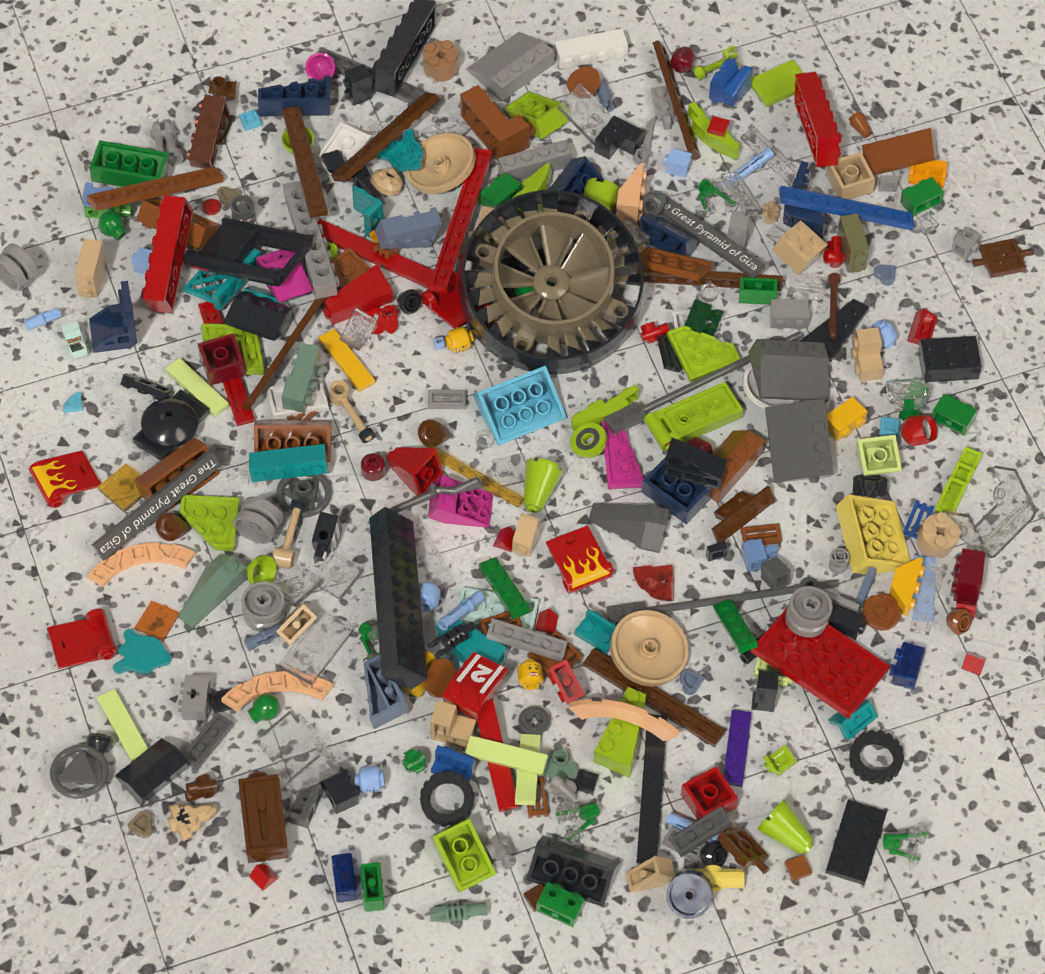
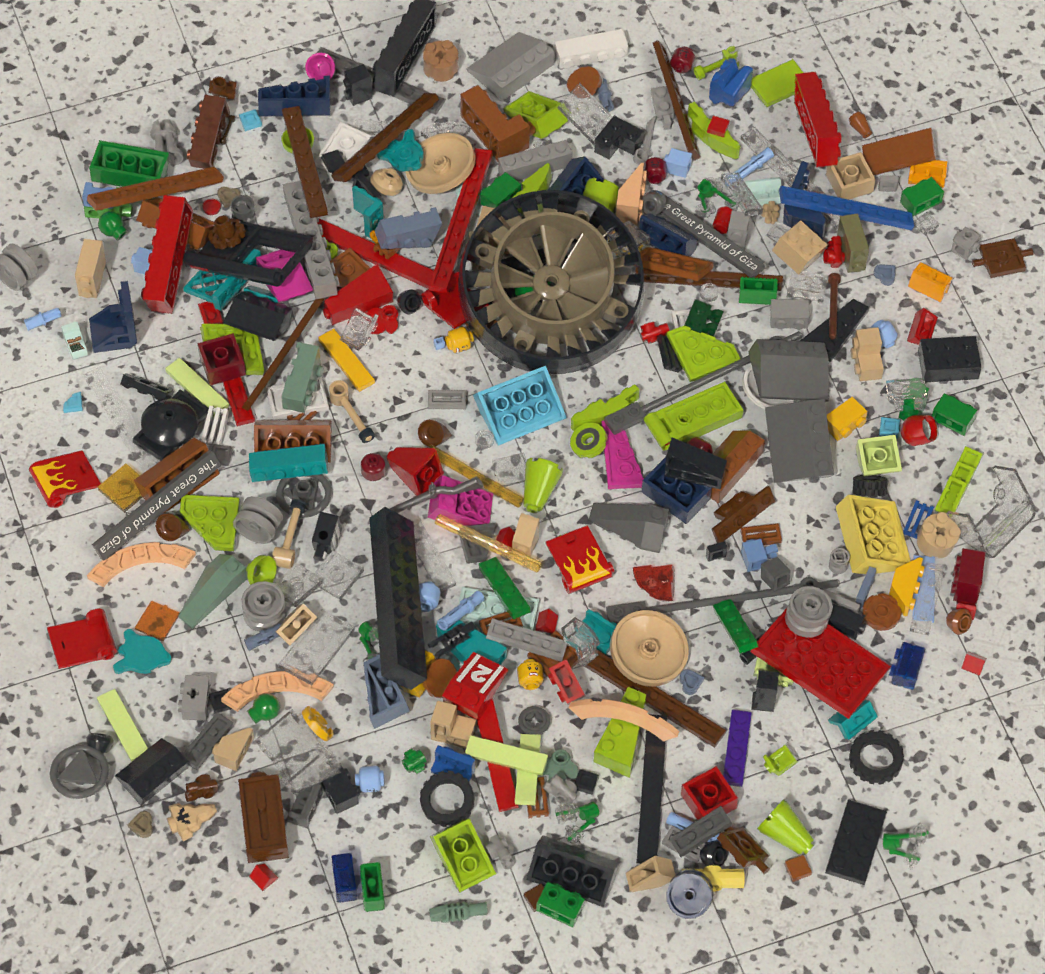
none -> white tile [201,406,229,445]
none -> reddish brown plant [208,215,246,249]
none -> tan slope [212,728,254,771]
none -> yellow tile [302,706,334,741]
none -> clear yellow axle [435,514,542,572]
none -> dark grey wing [458,523,496,564]
none -> clear brick [561,617,600,666]
none -> dark red head [643,157,667,184]
none -> red brick [713,206,732,234]
none -> light aqua bracket [745,177,781,207]
none -> light orange hinge [908,262,953,302]

